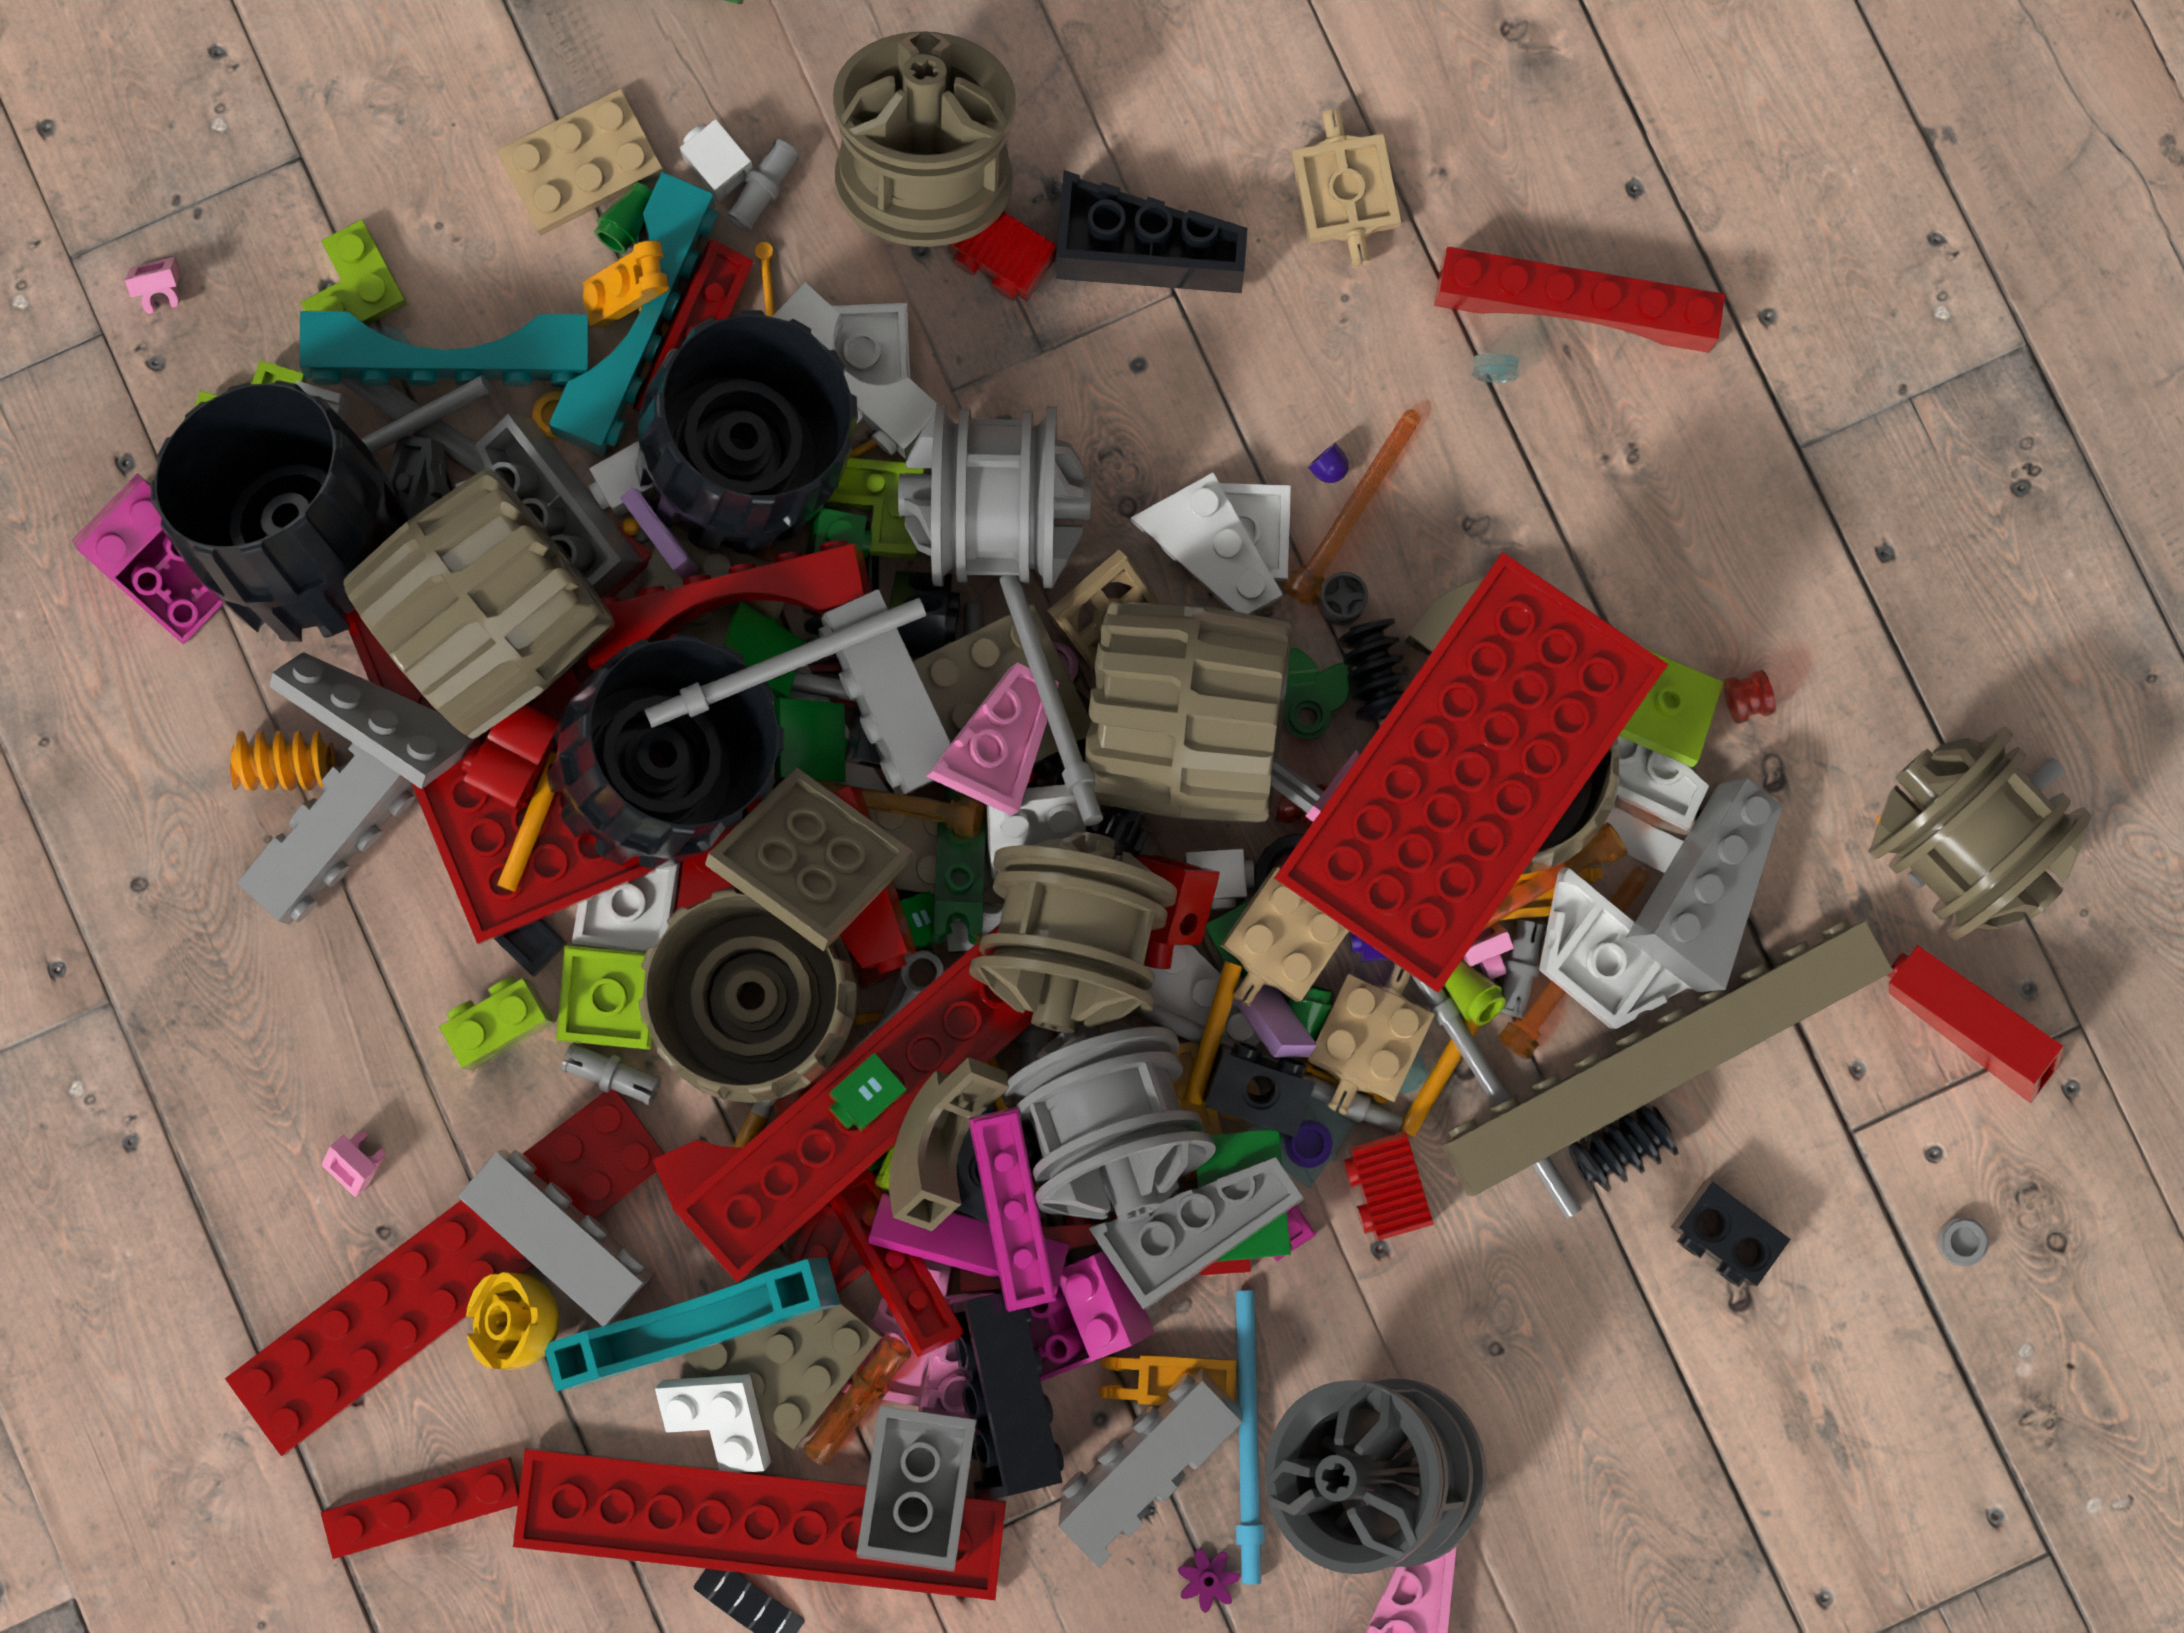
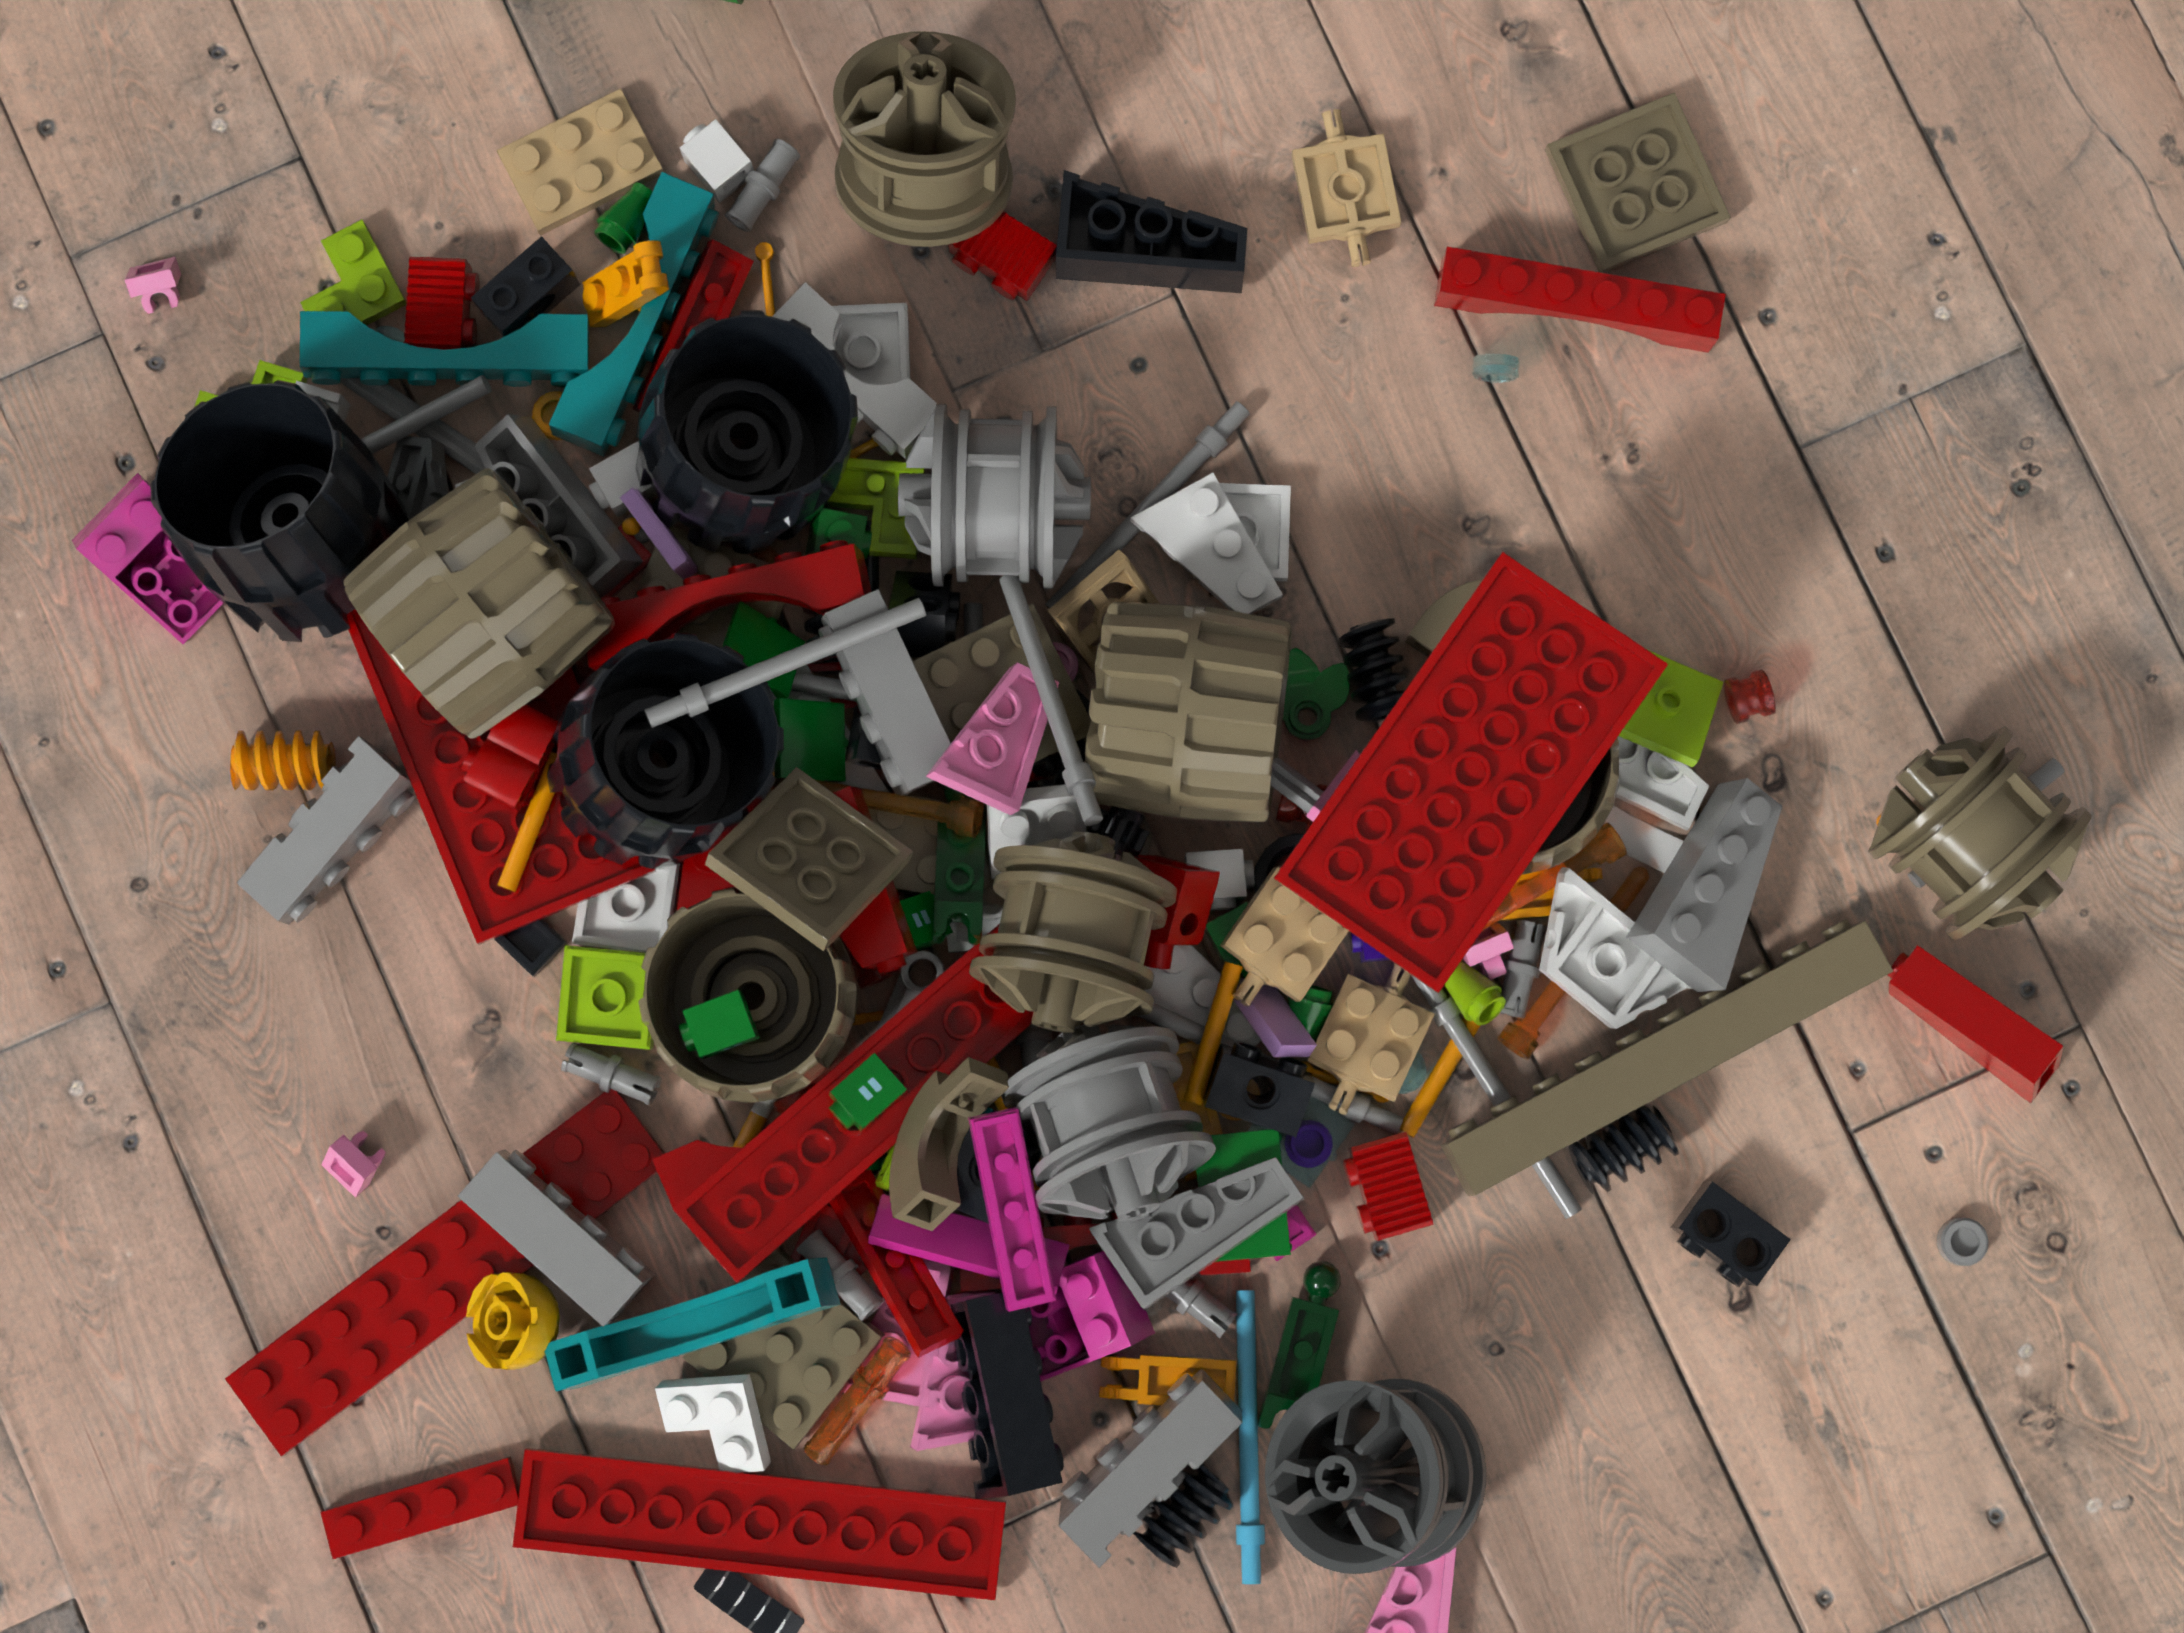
light grey wing [269,652,483,789] -> none
lime brick [438,976,555,1070] -> none
light grey slope [856,1406,976,1572] -> none
magenta plant [1178,1549,1241,1613] -> none
clear orange piece [1282,409,1420,607] -> none
dark purple hinge [1307,442,1349,483] -> none
dark grey wheel [1318,572,1368,626] -> none
none -> red brick [403,256,480,350]
none -> black brick [471,236,581,337]
none -> green brick [679,989,760,1059]
none -> light grey pin [797,1229,885,1321]
none -> light grey bar [1045,401,1250,609]
none -> black piece [1133,1463,1234,1568]
none -> light grey pin [1166,1279,1238,1338]
none -> dark green plate [1258,1261,1341,1429]
none -> dark tan plate [1545,92,1731,273]

